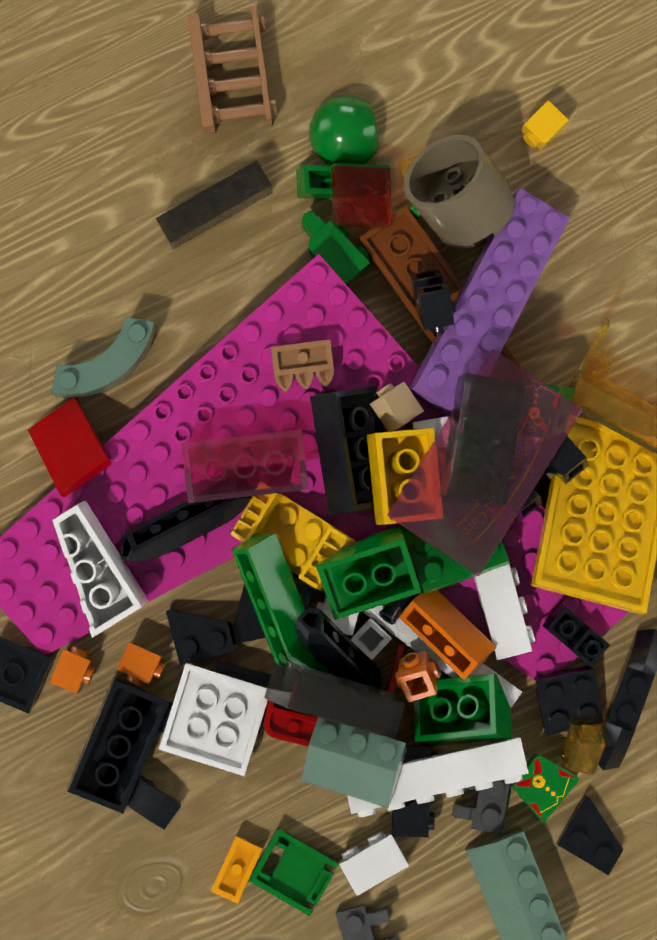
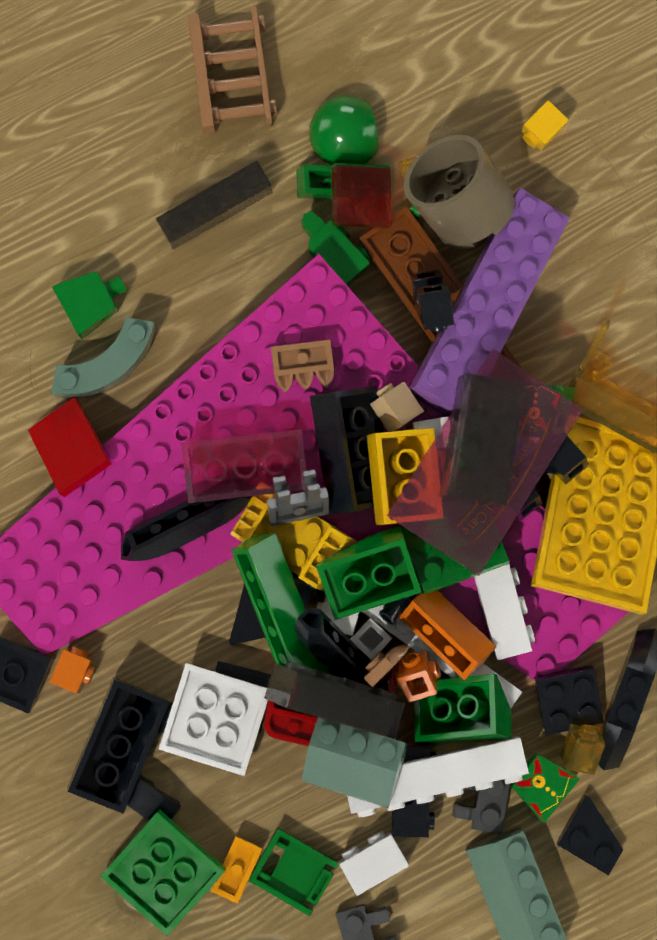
white wedge [52,500,149,638] -> none
orange brick [116,642,165,687] -> none
black wing [166,609,238,666] -> none
black slope [542,603,610,667] -> none
none -> green torso [52,271,127,339]
none -> green plate [100,809,226,936]
none -> dark grey plate [267,469,329,526]
none -> medium nougat plate [364,645,410,687]

